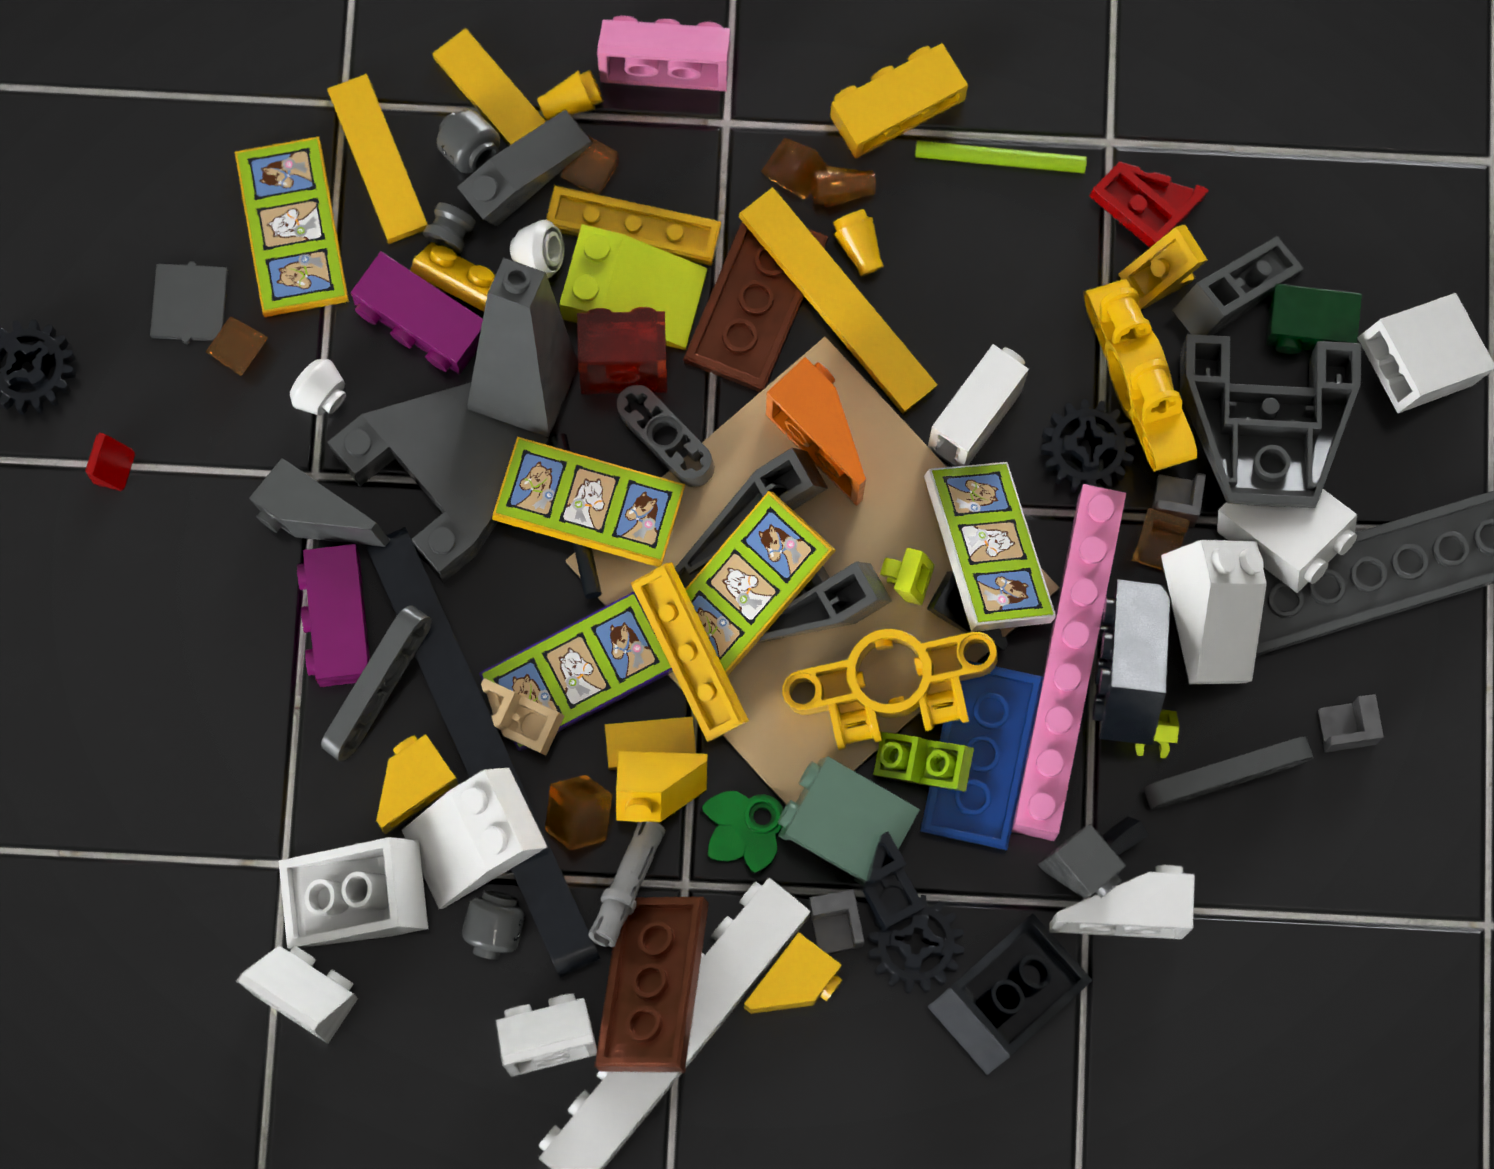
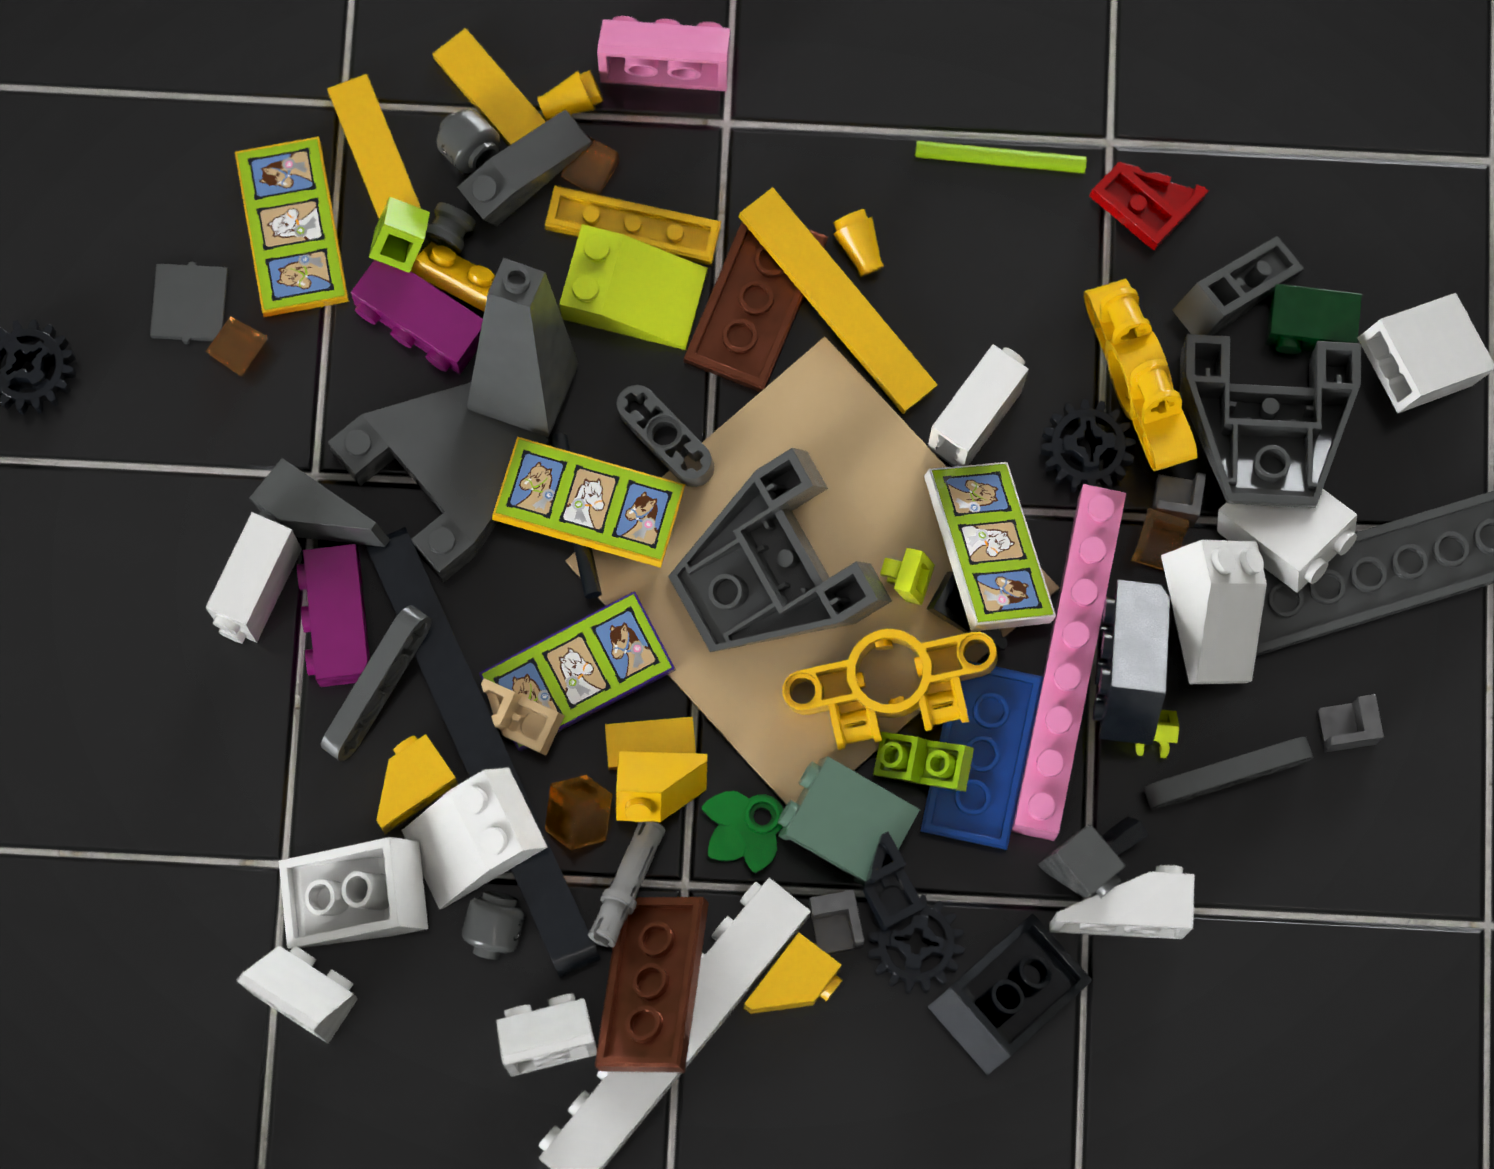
red slope [85,432,135,491] -> none
white cone [290,359,346,415] -> none
white cone [510,220,564,278] -> none
clear red slope [577,307,668,394] -> none
yellow tile [631,562,749,742] -> none
tile [685,491,836,676] -> none
clear orange slope [761,137,827,199] -> none
orange slope [766,357,866,506] -> none
clear orange cone [811,165,876,208] -> none
yellow brick [830,43,968,159] -> none
yellow slope [1118,224,1208,309] -> none
none -> white brick [206,512,302,643]
none -> lime brick [369,196,430,273]

